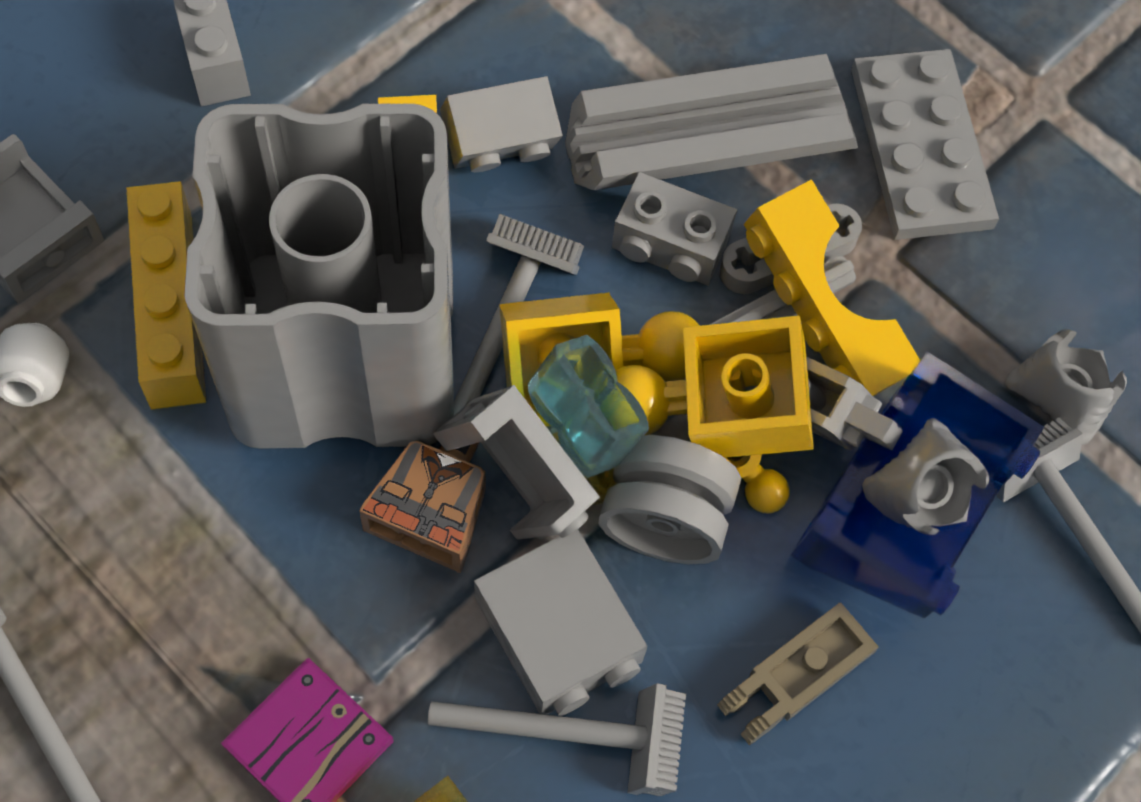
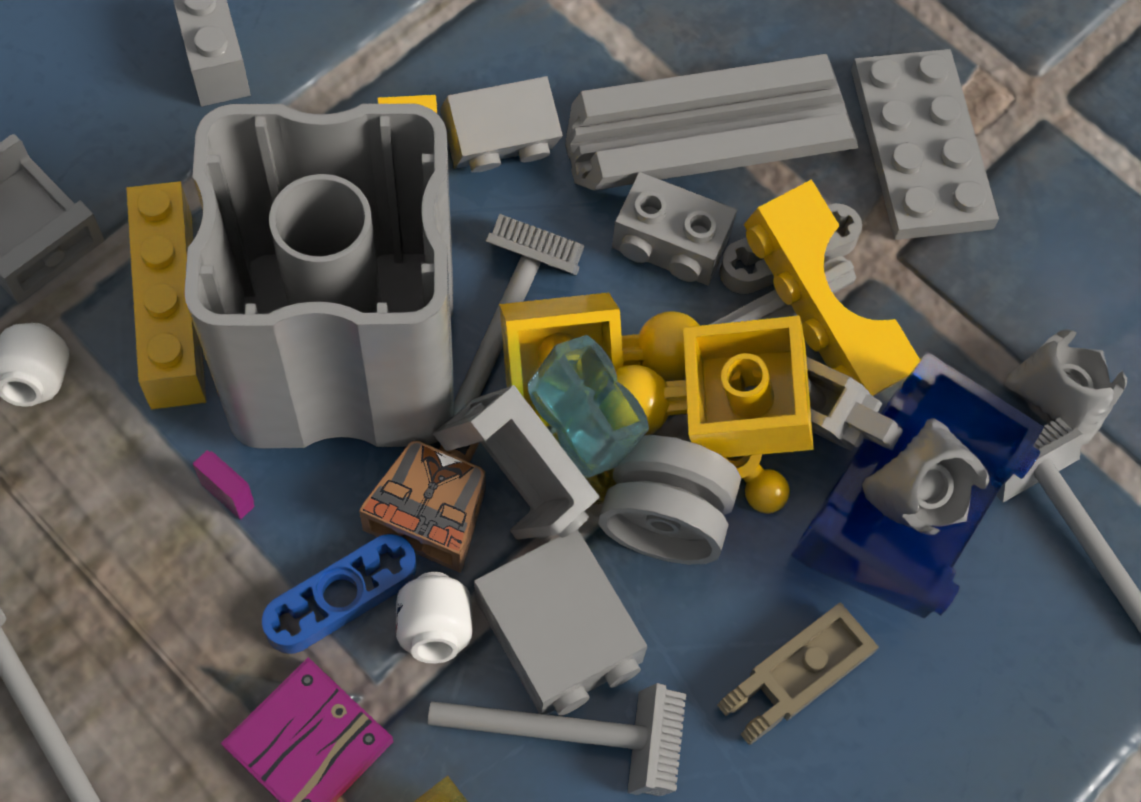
none -> magenta tile [192,450,255,520]
none -> blue beam [262,534,417,654]
none -> white head [396,572,473,664]

